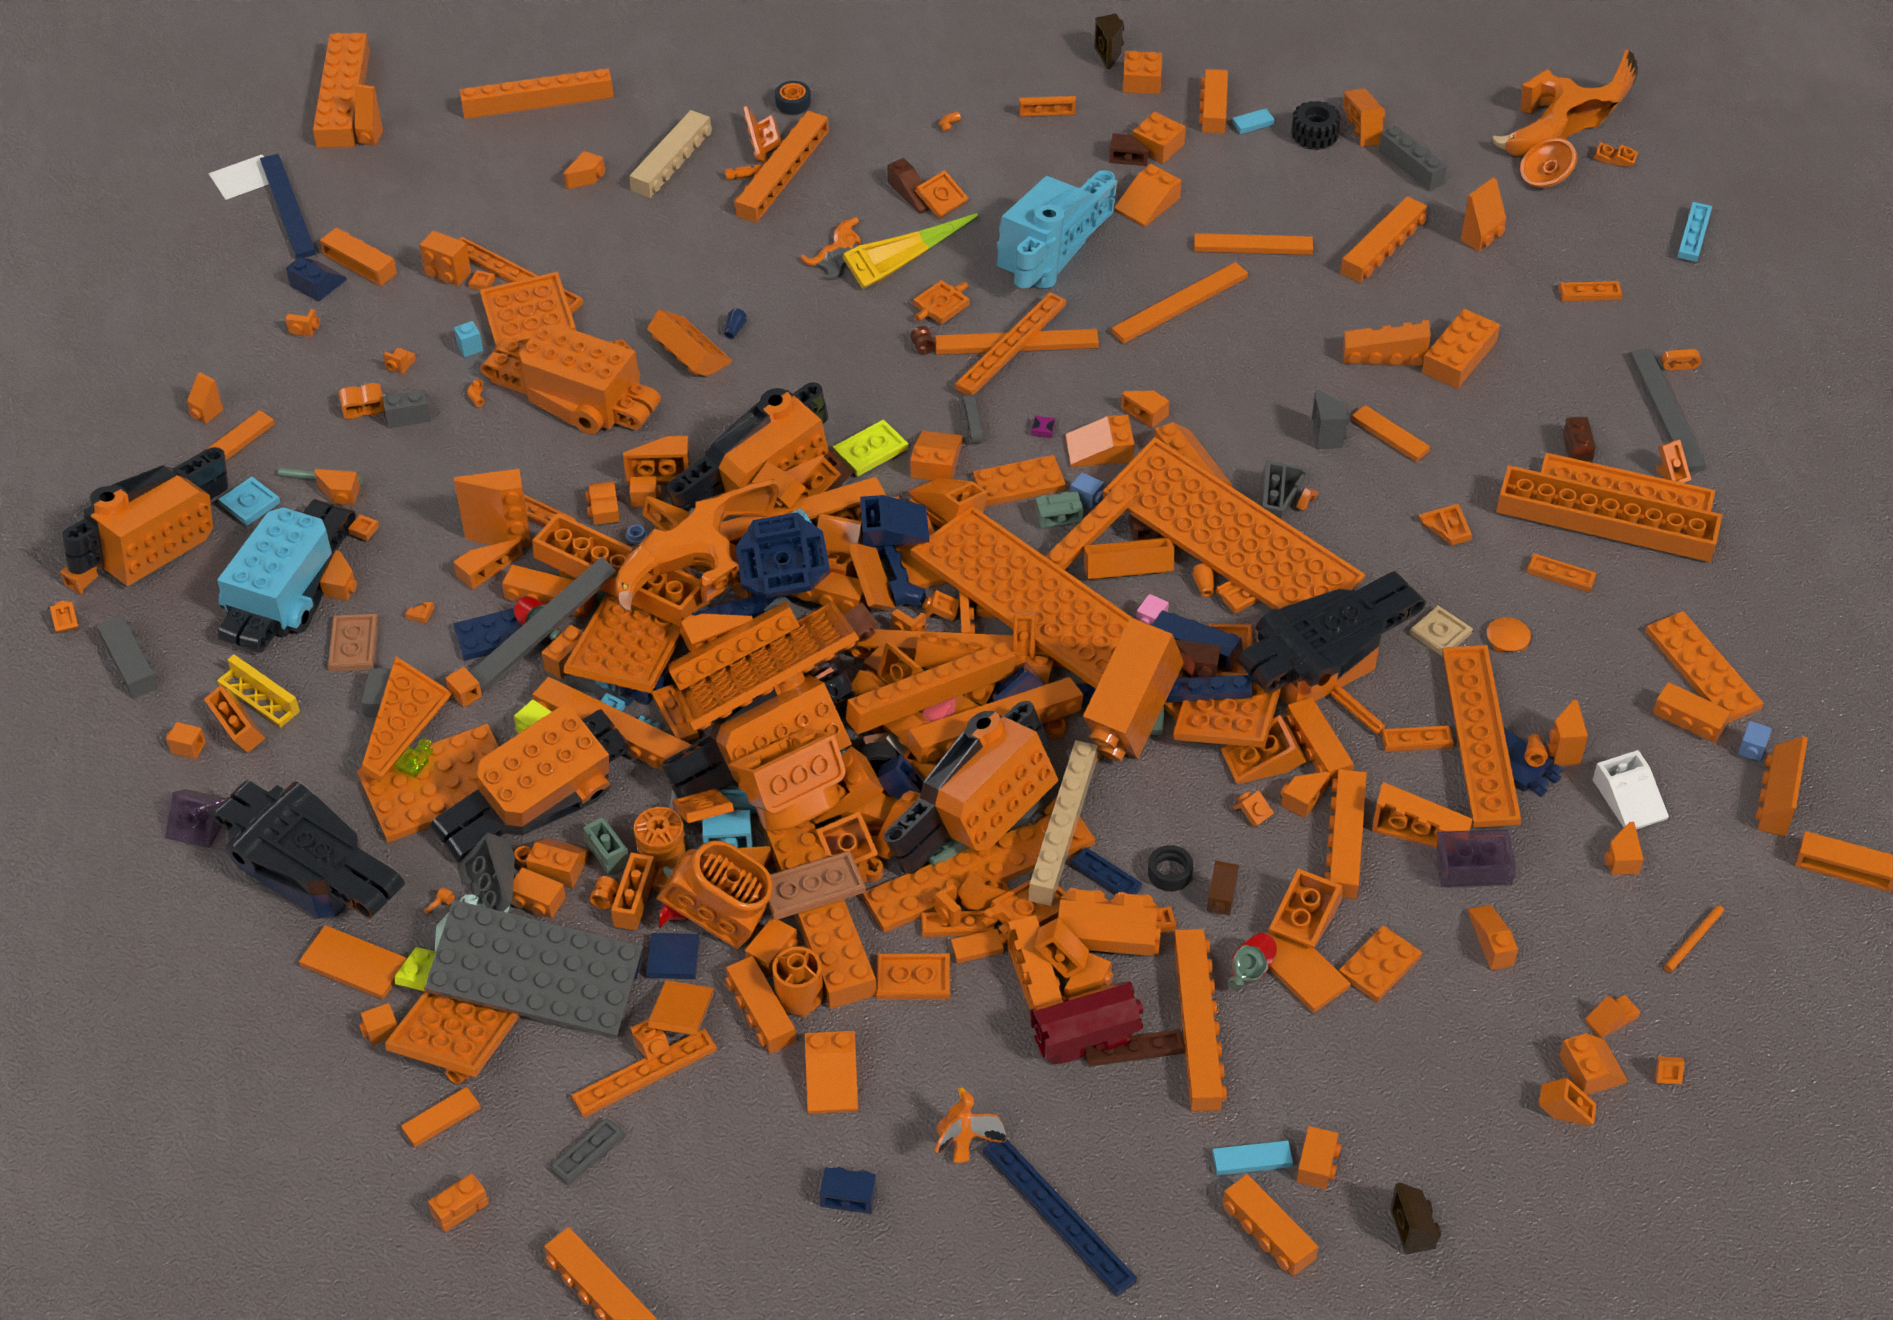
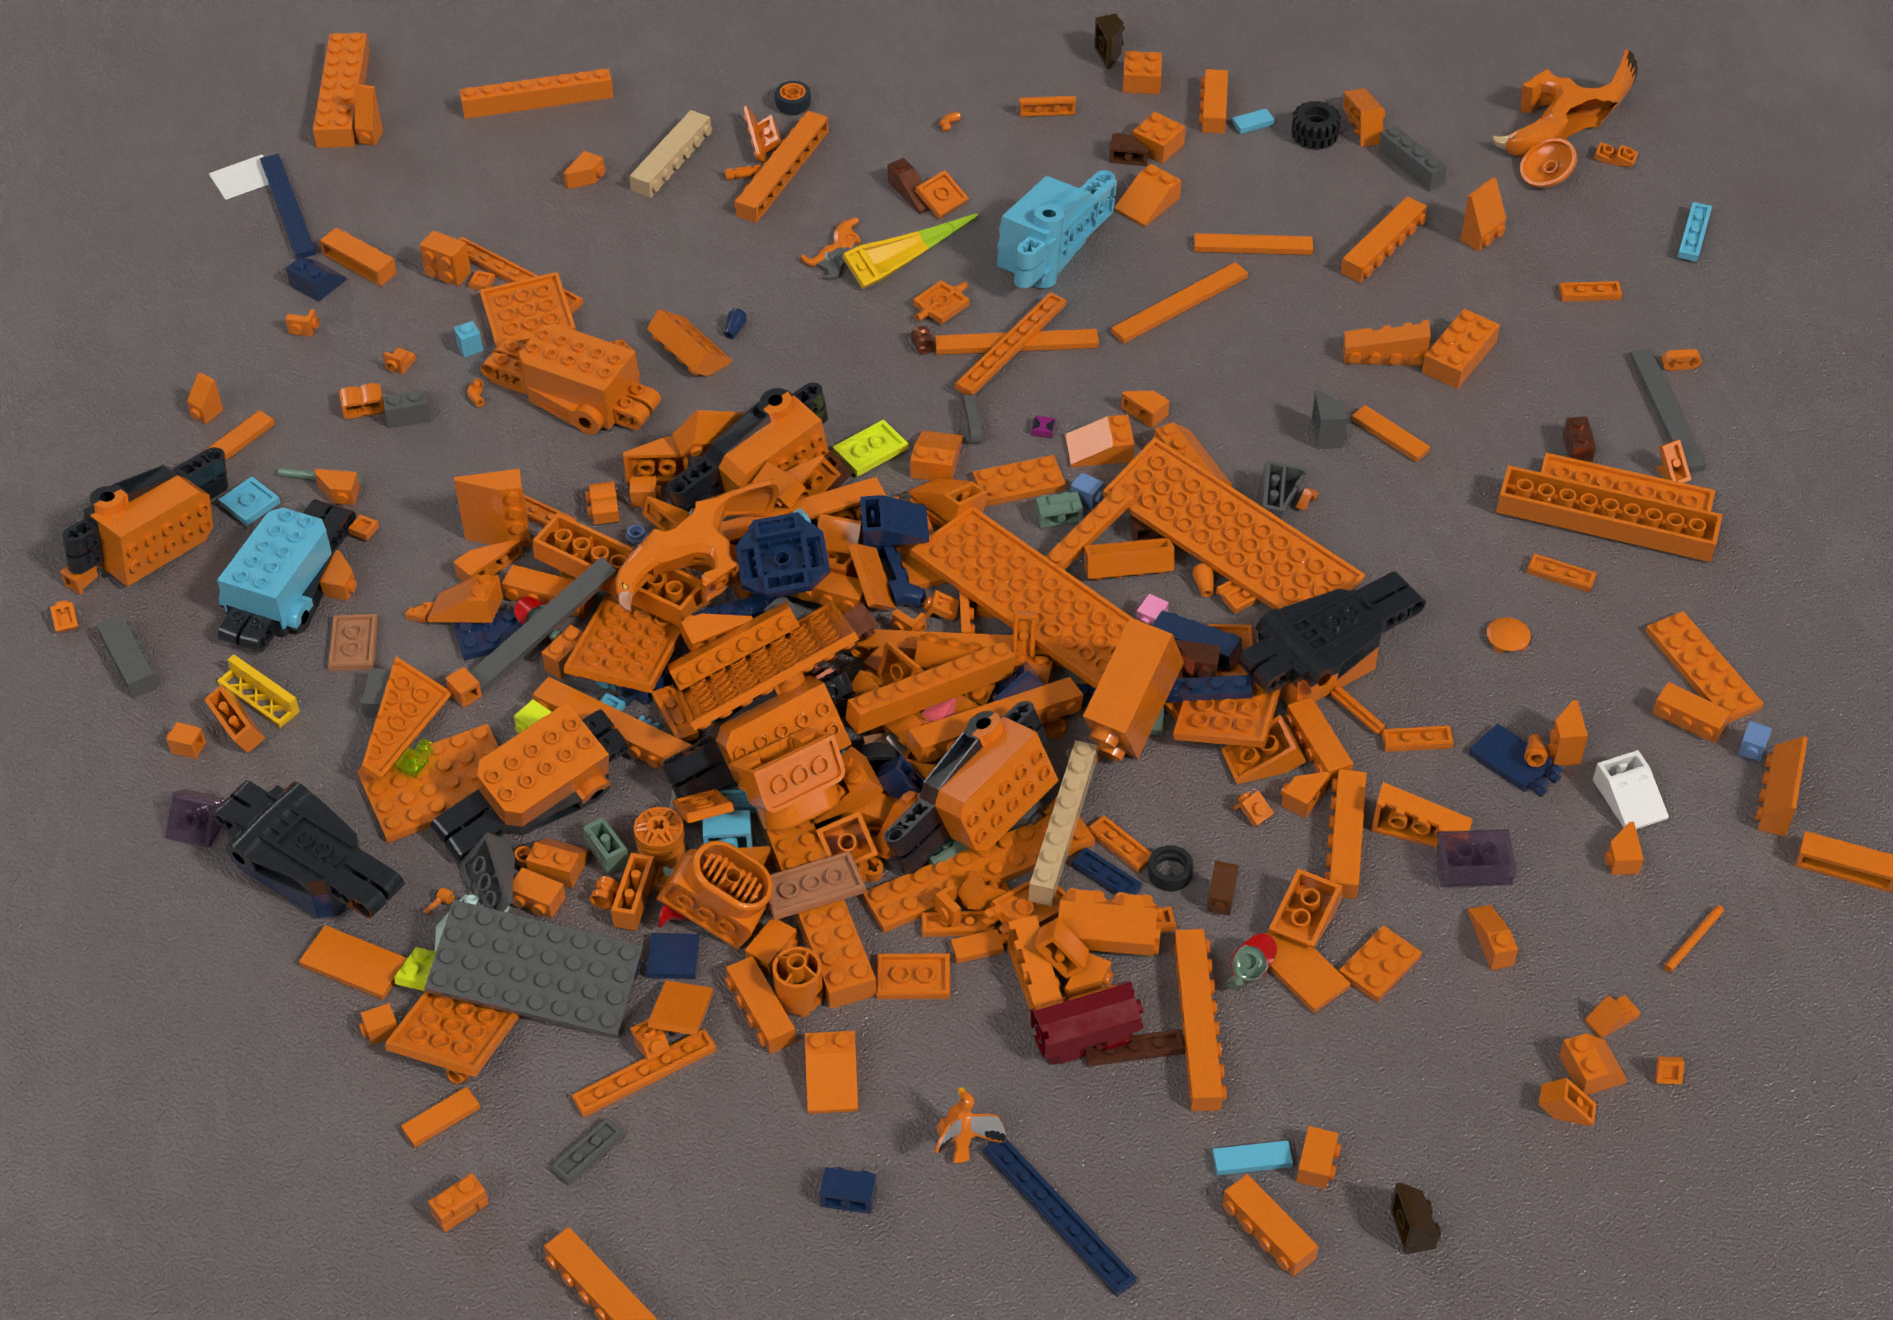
tan tile [1409,605,1473,656] -> none
orange wing [1419,503,1472,546] -> none
orange plate [1442,645,1521,828] -> none
none -> orange slope [427,574,503,623]
none -> orange slope [672,410,746,457]
none -> orange tile [1088,815,1152,874]

